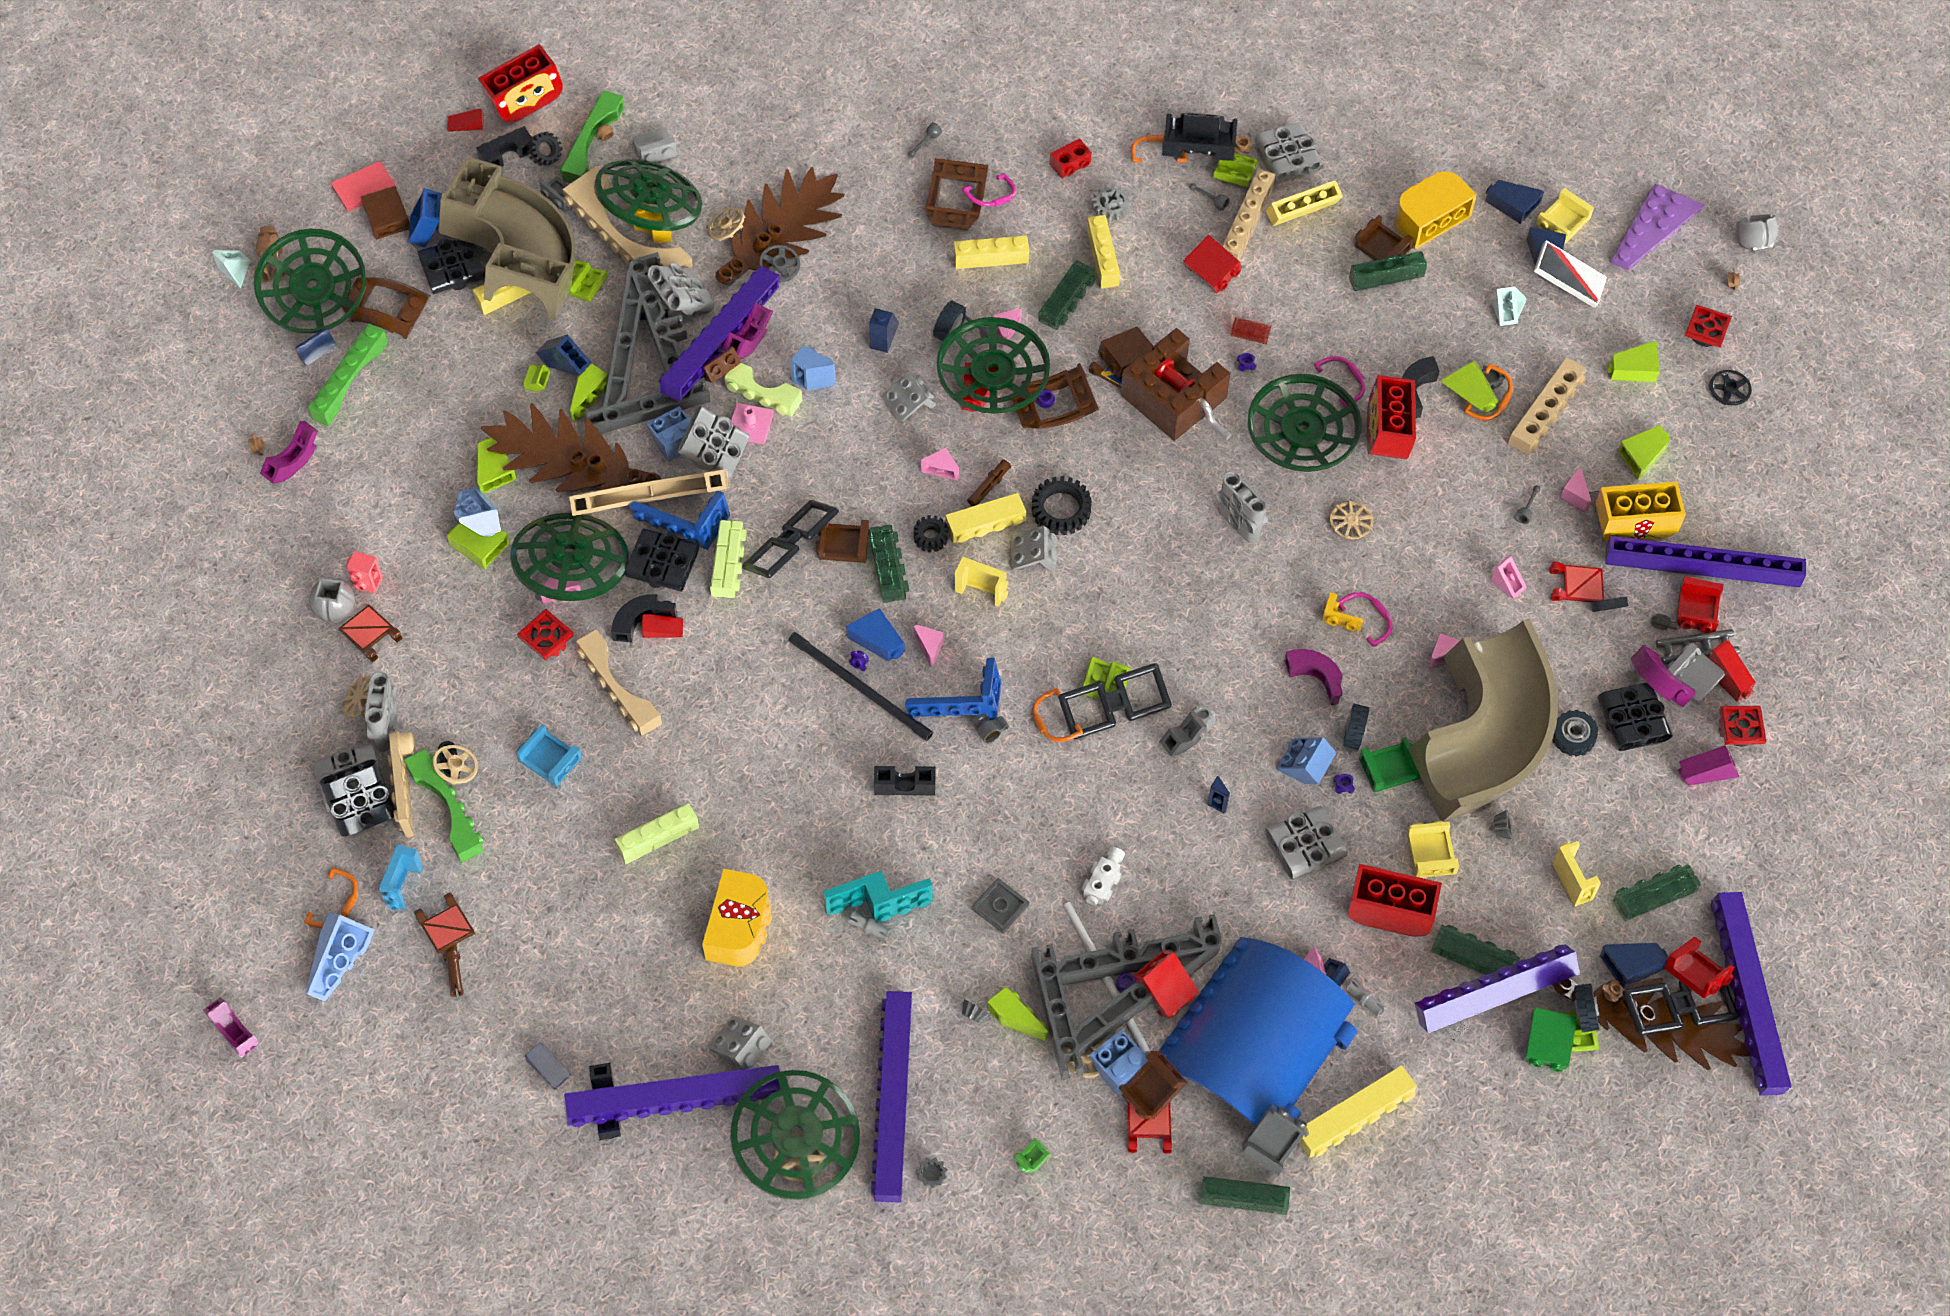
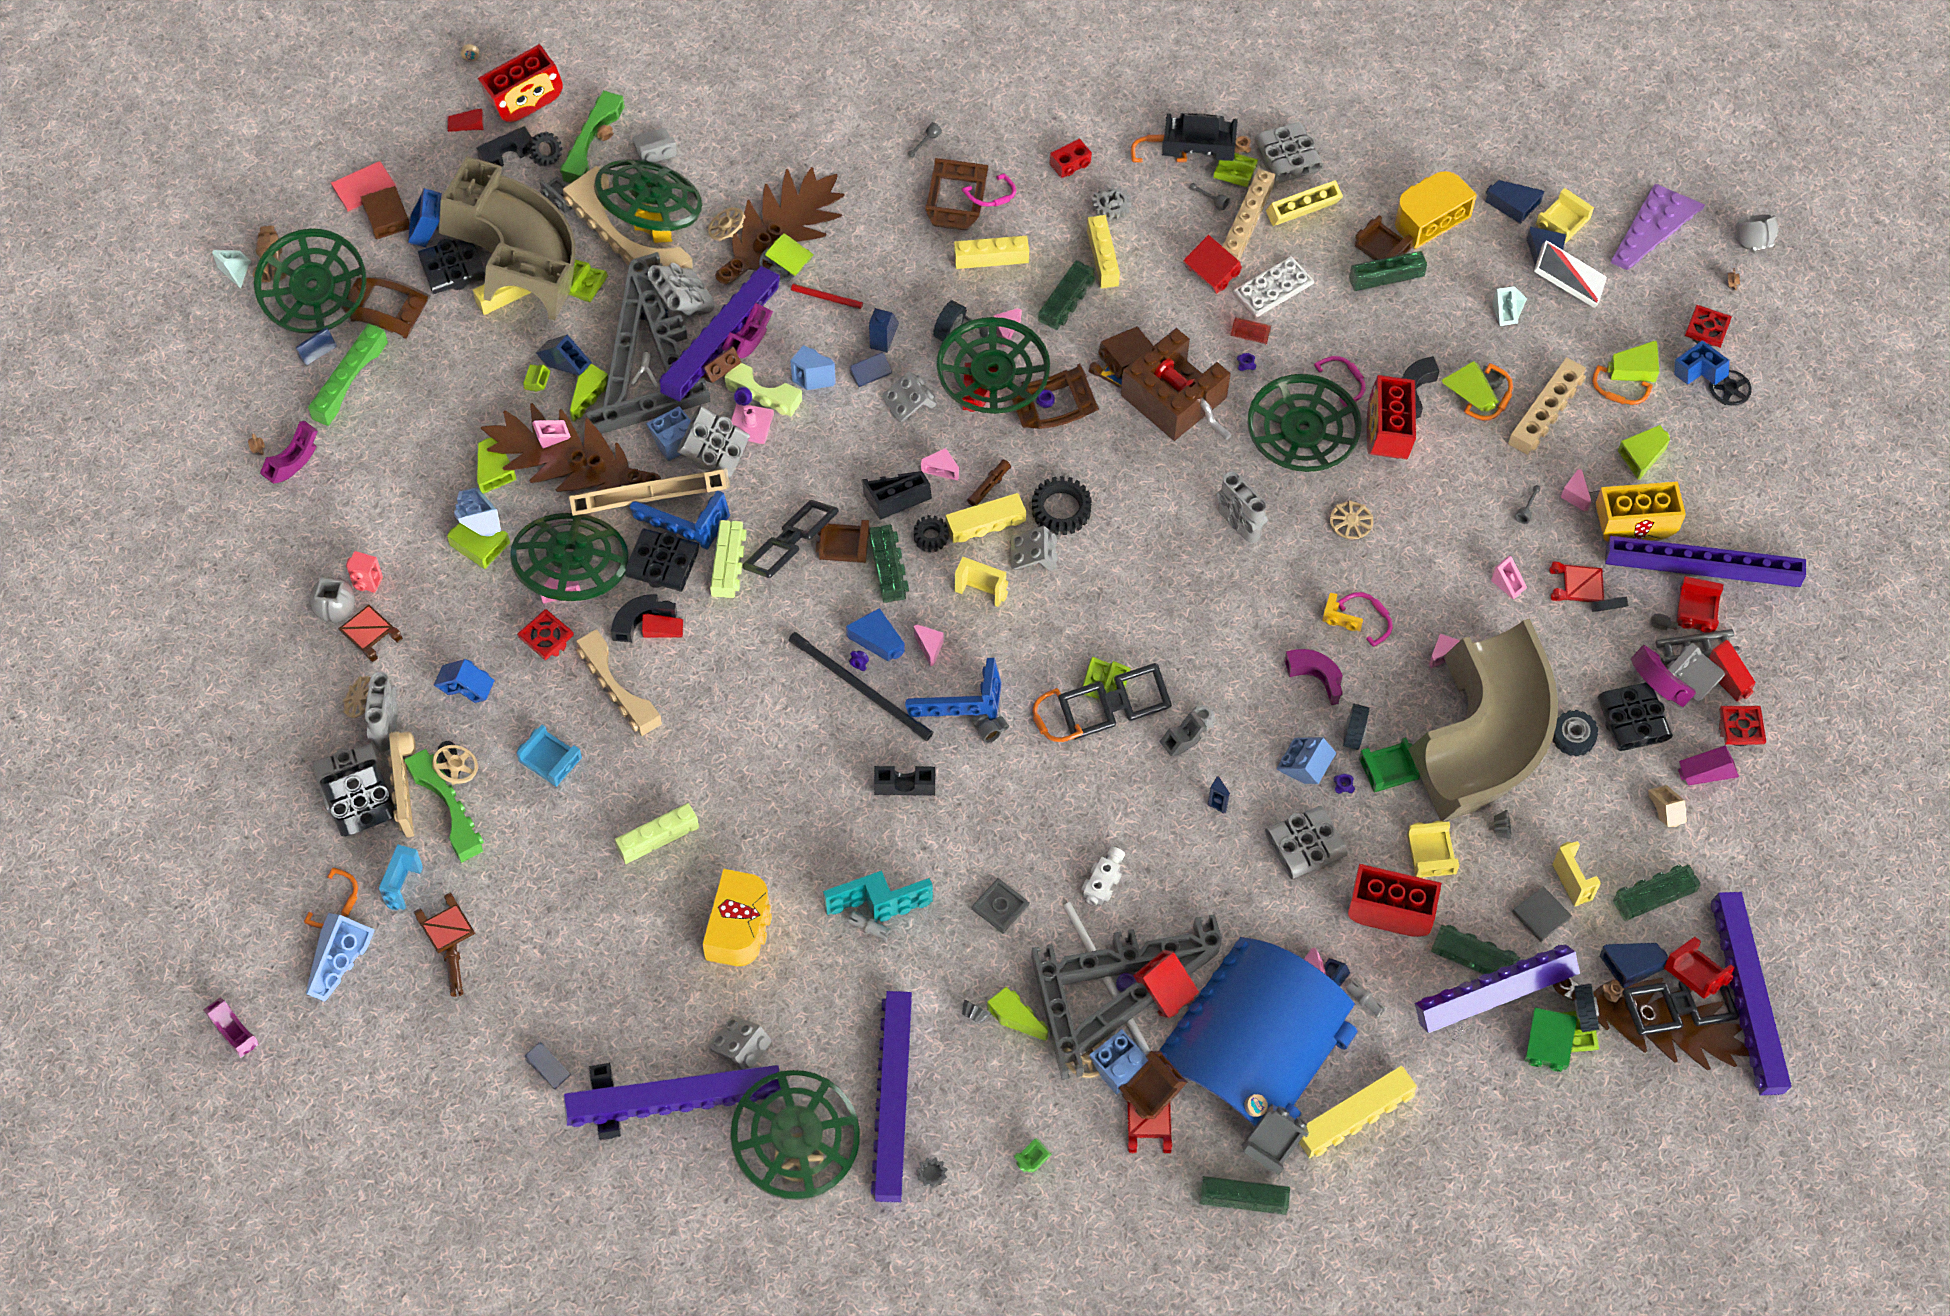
none -> blue brick [434,659,495,703]
none -> tan tile [461,44,479,61]
none -> bright pink slope [532,420,570,448]
none -> white plant [631,352,658,387]
none -> dark purple plate [734,387,753,406]
none -> lime slope [765,233,814,276]
none -> red bar [791,284,863,309]
none -> dark blue slope [850,352,892,387]
none -> black wedge [862,471,932,520]
none -> white tile [1233,256,1314,318]
none -> tan tile [1245,1094,1267,1117]
none -> dark grey tile [1512,886,1572,942]
none -> orange piece [1592,365,1653,405]
none -> tan arch [1648,785,1687,827]
none -> blue brick [1674,340,1730,385]

